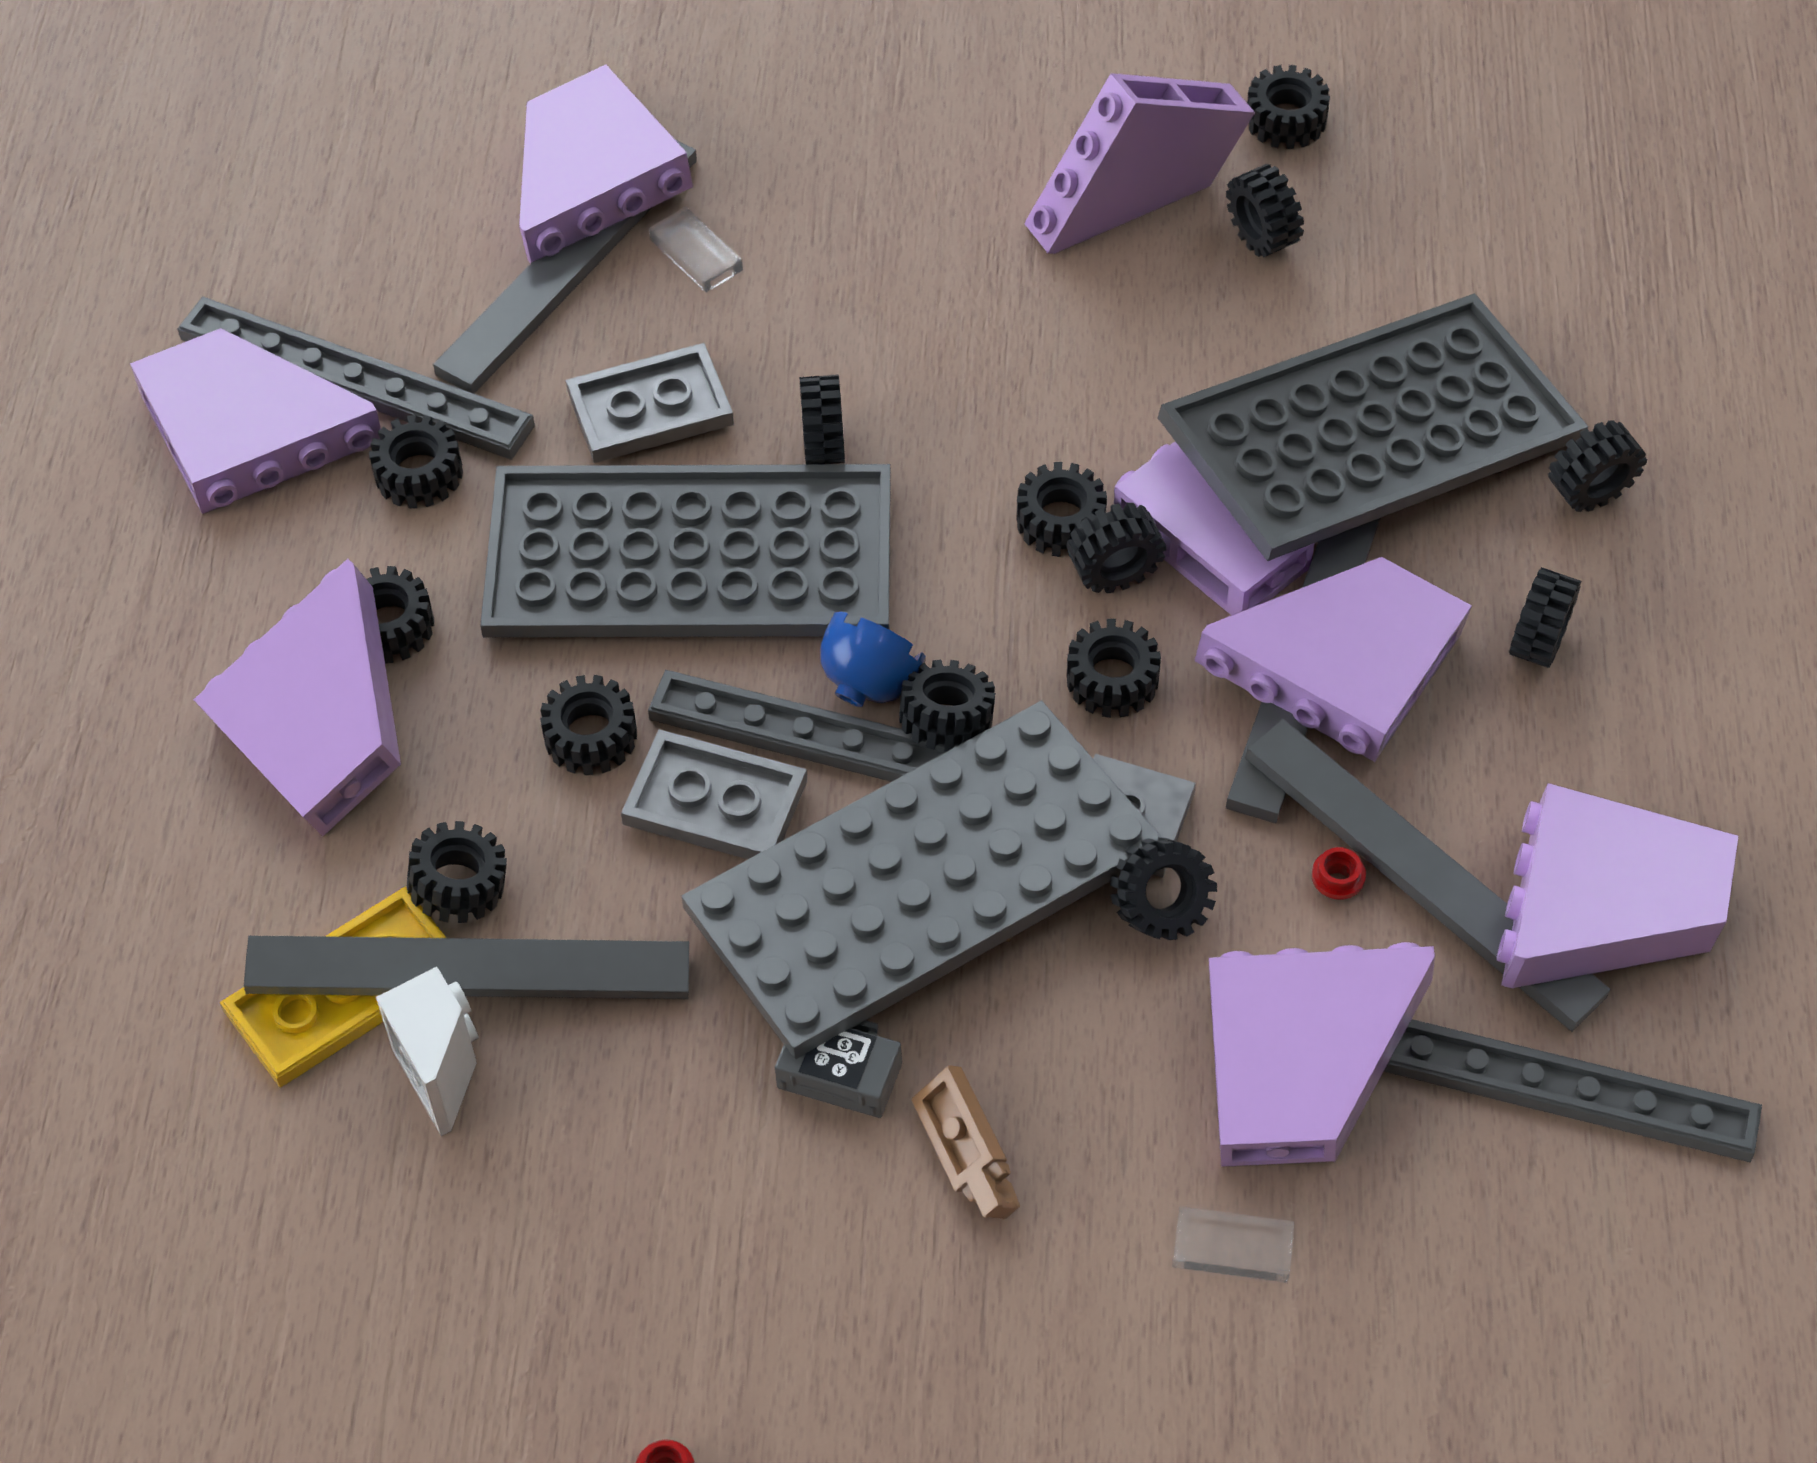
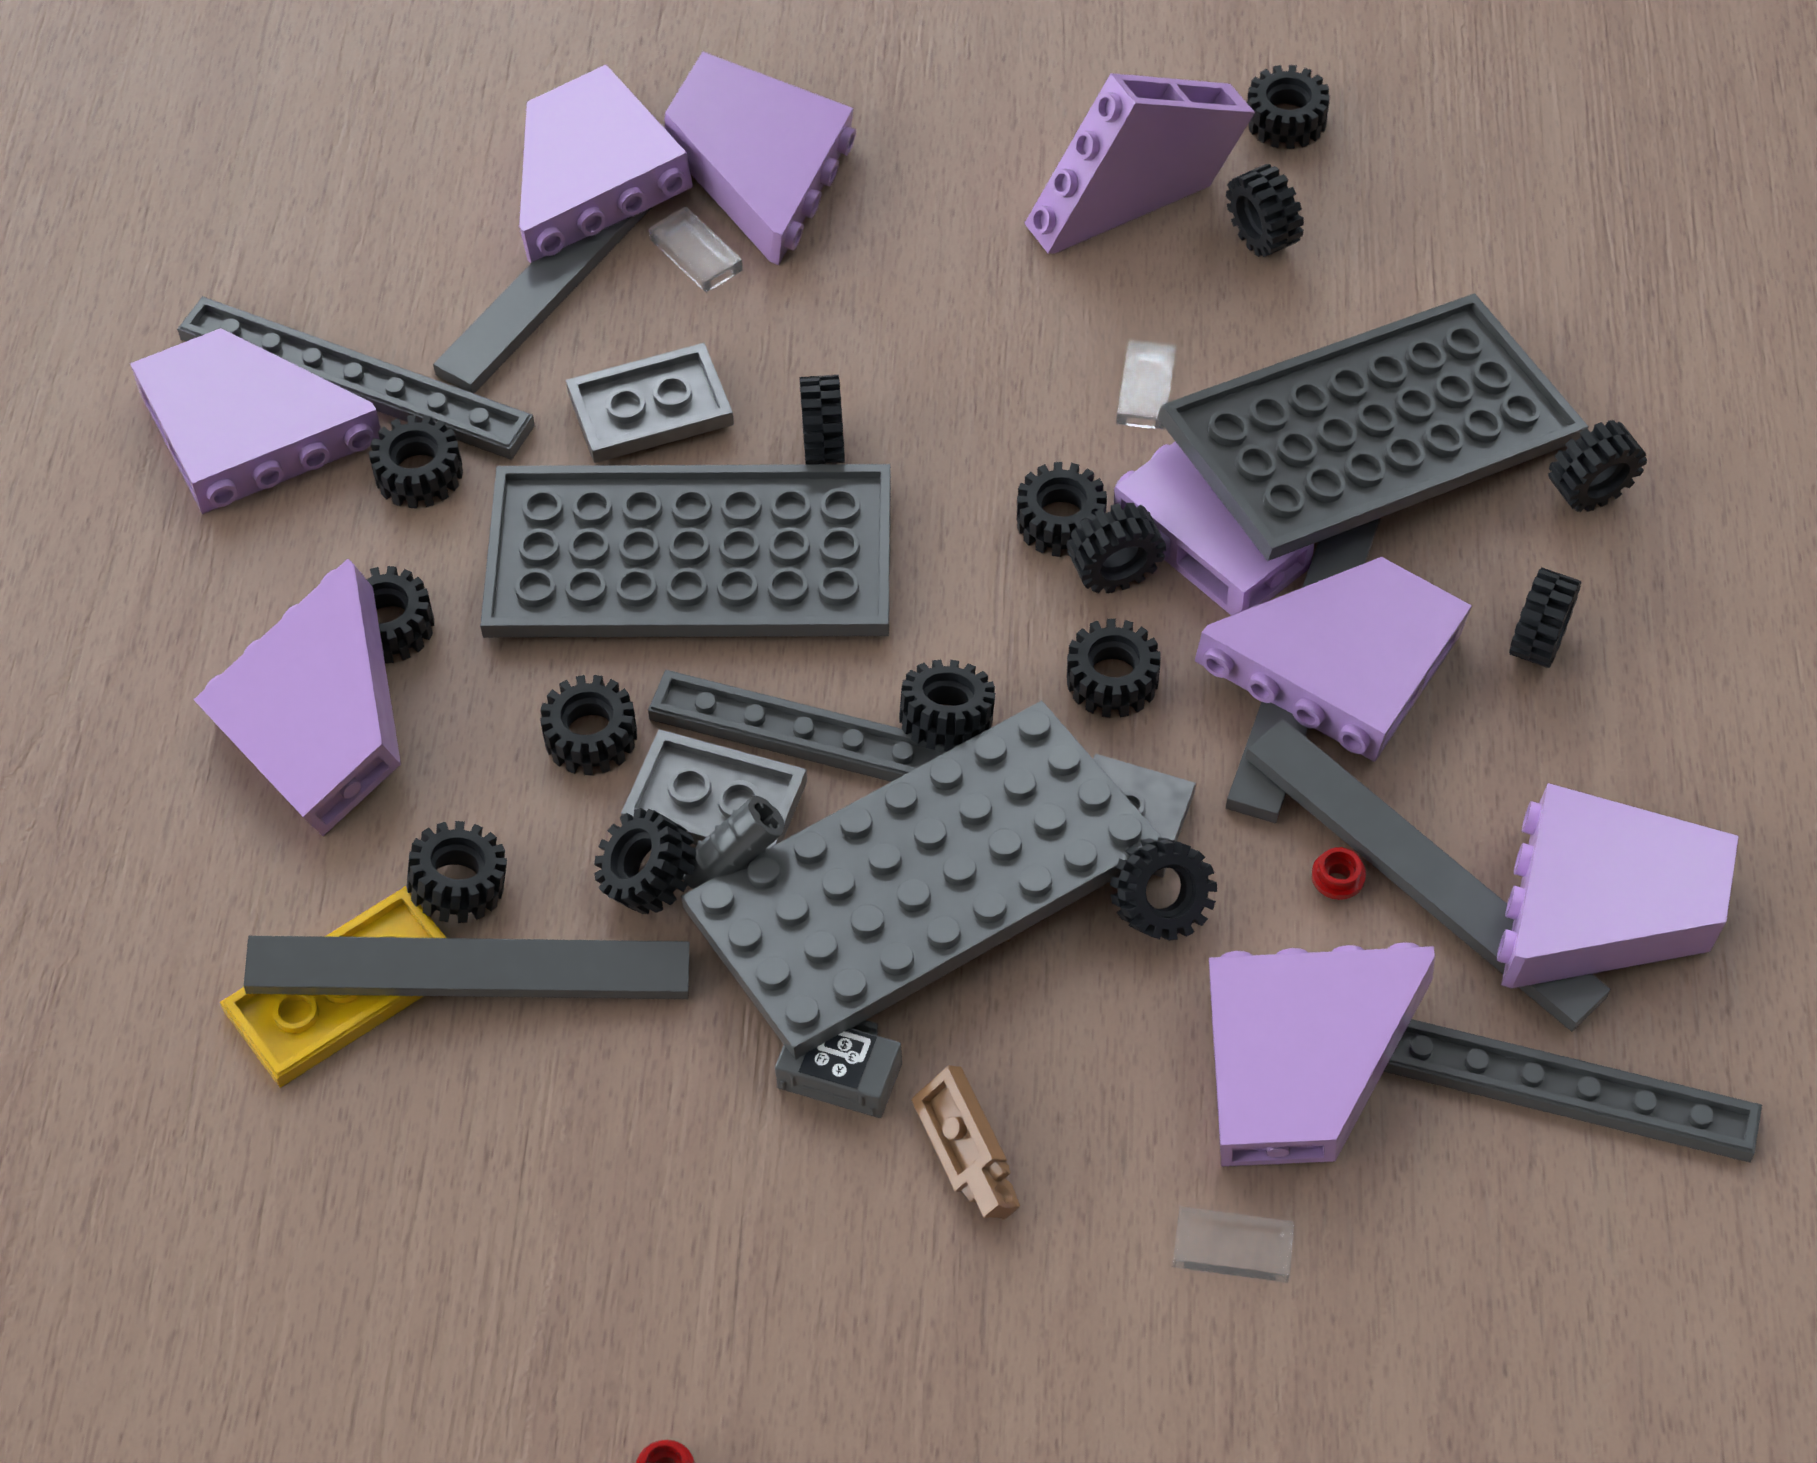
white slope [376,967,478,1136] -> none
blue cylinder [821,612,926,707] -> none
none -> black tyre [594,808,696,914]
none -> lavender slope [664,51,856,265]
none -> dark grey axle [683,796,785,889]
none -> clear tile [1116,340,1176,430]

